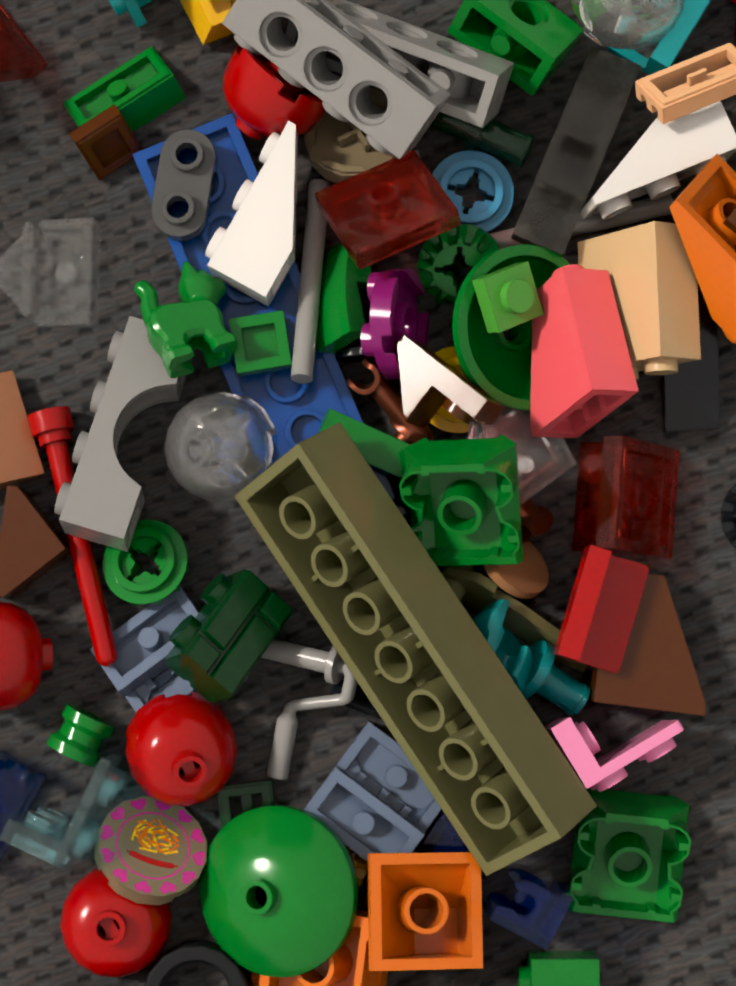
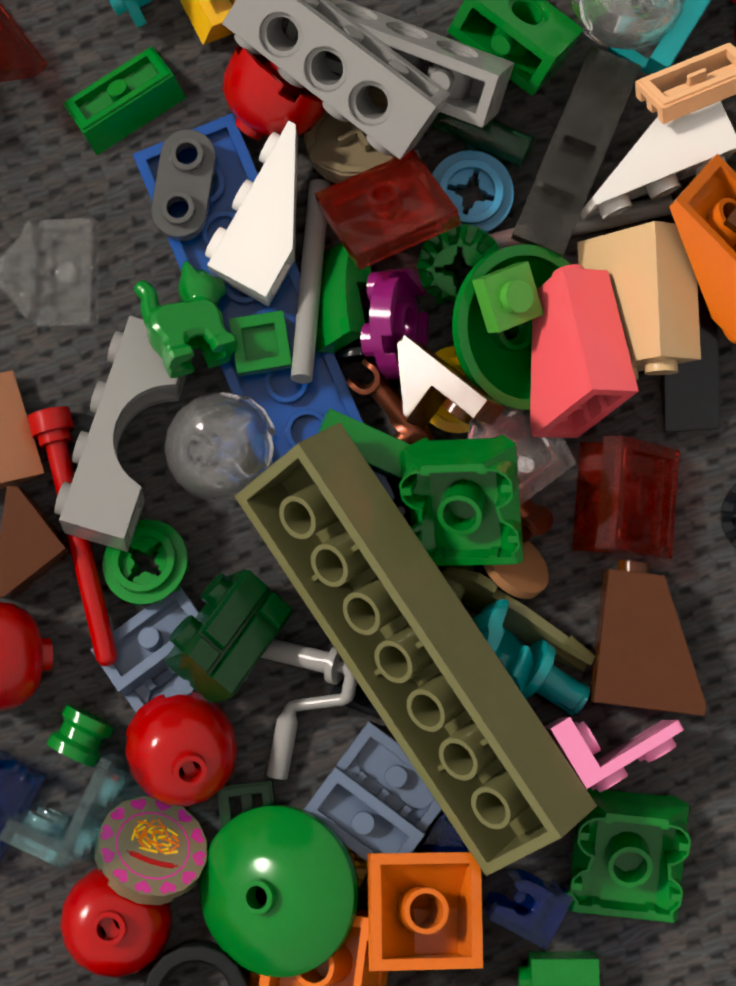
reddish brown tile [69,105,143,181] -> none
red panel [553,545,649,673] -> none

